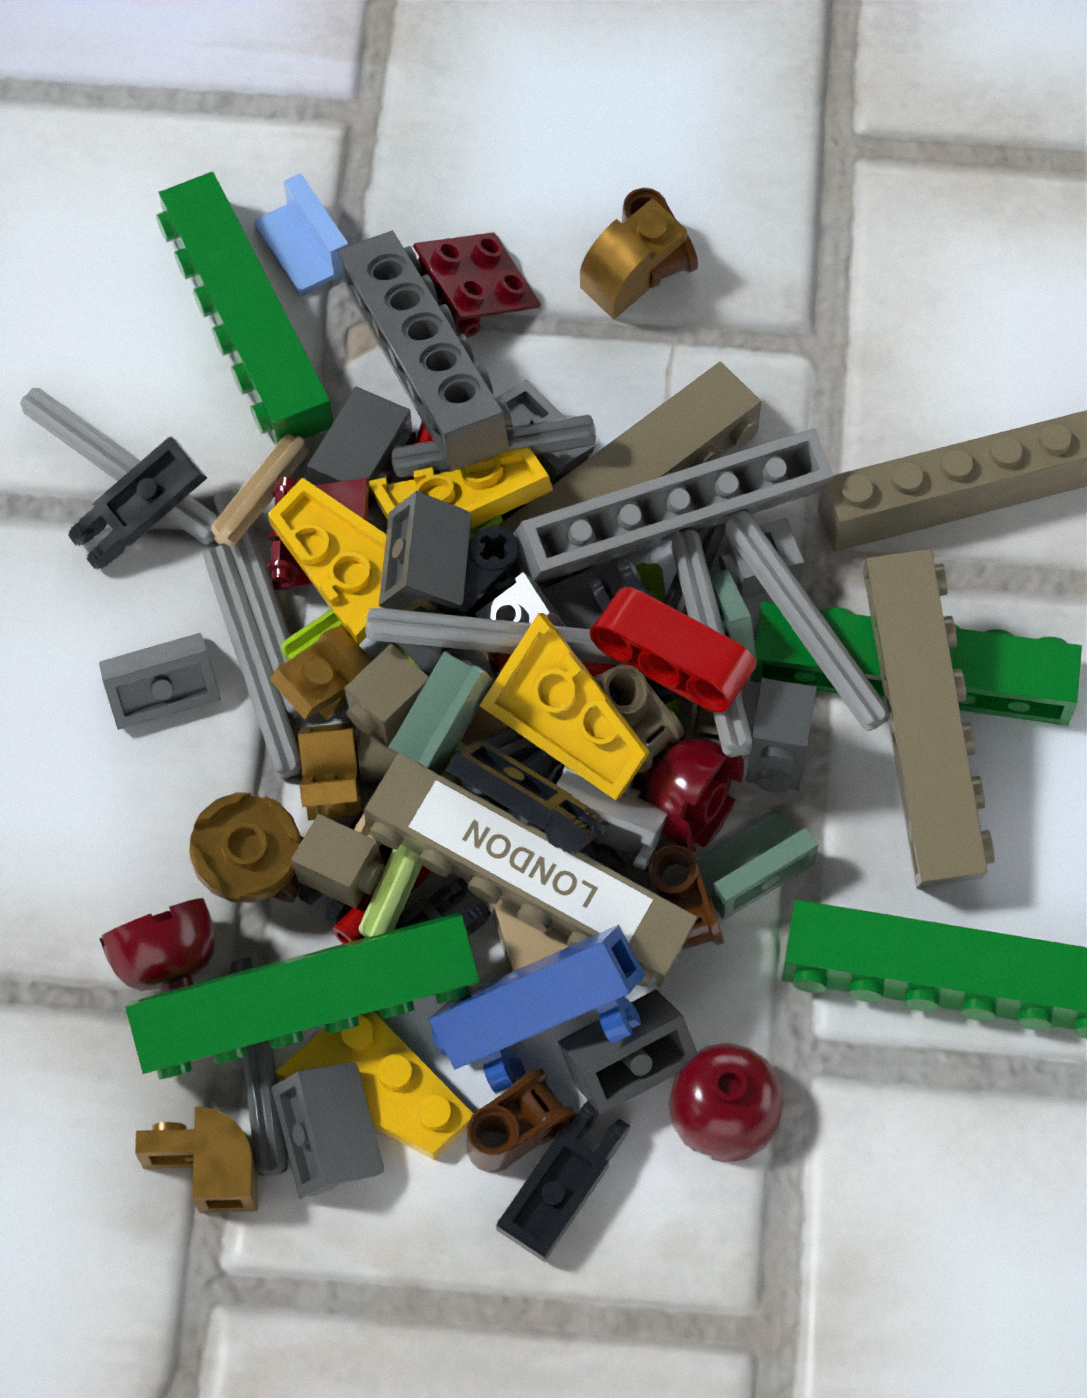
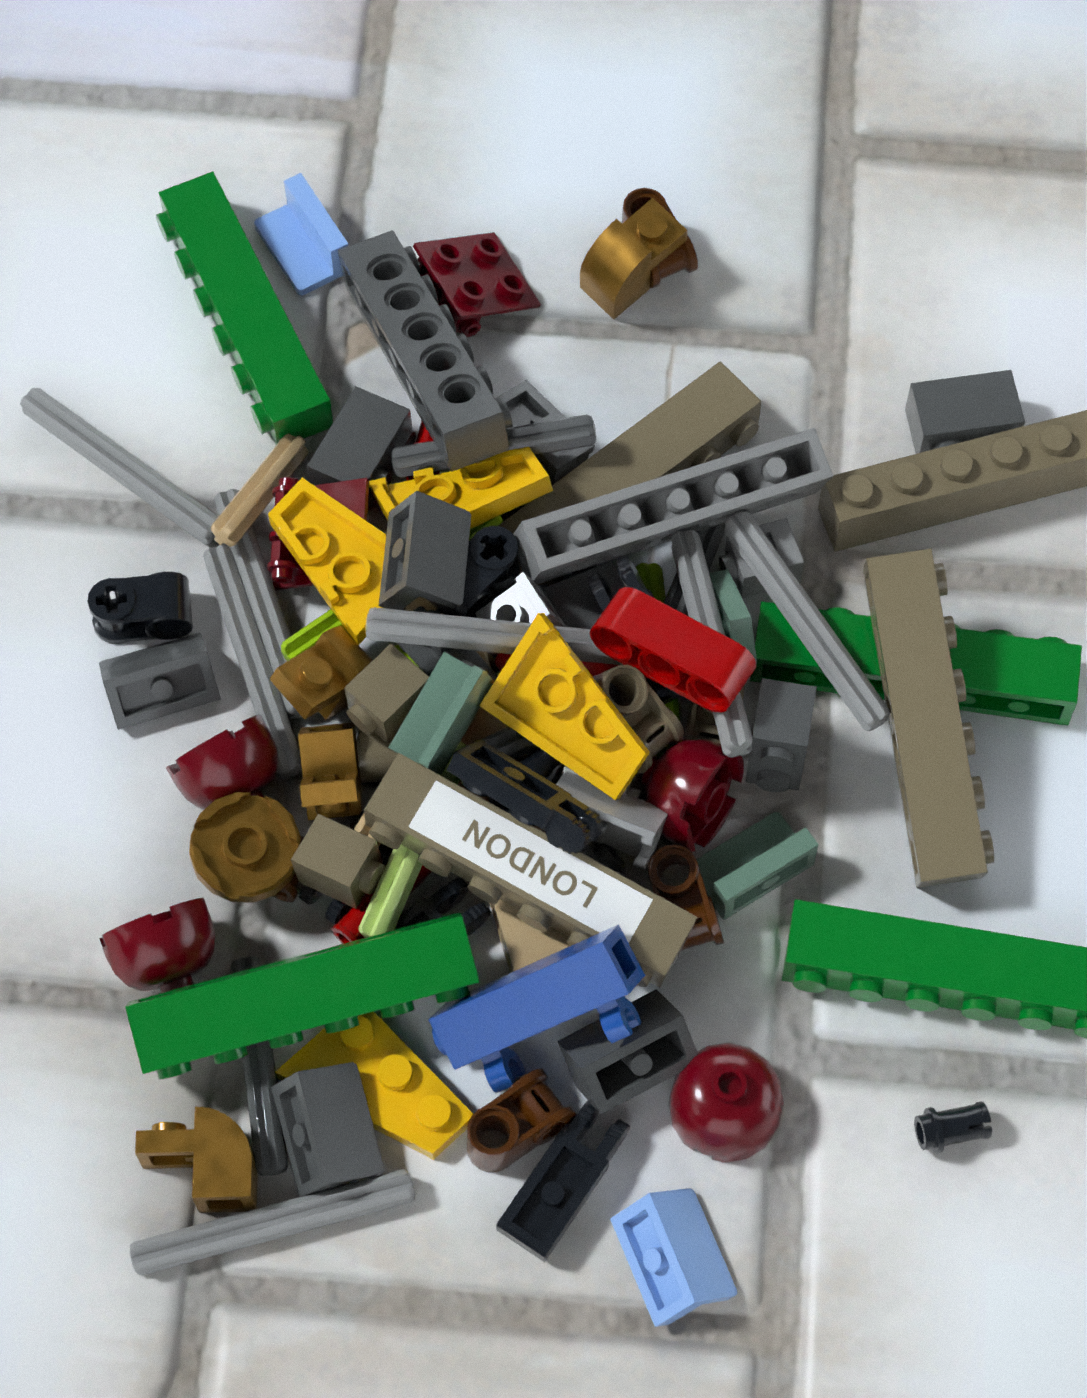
black hinge [68,436,208,570] -> none
none -> black piece [87,572,193,644]
none -> light grey axle [130,1169,415,1275]
none -> dark red cylinder [166,714,279,810]
none -> light blue panel [610,1188,737,1327]
none -> dark grey brick [905,370,1025,454]
none -> black pin [914,1101,992,1154]

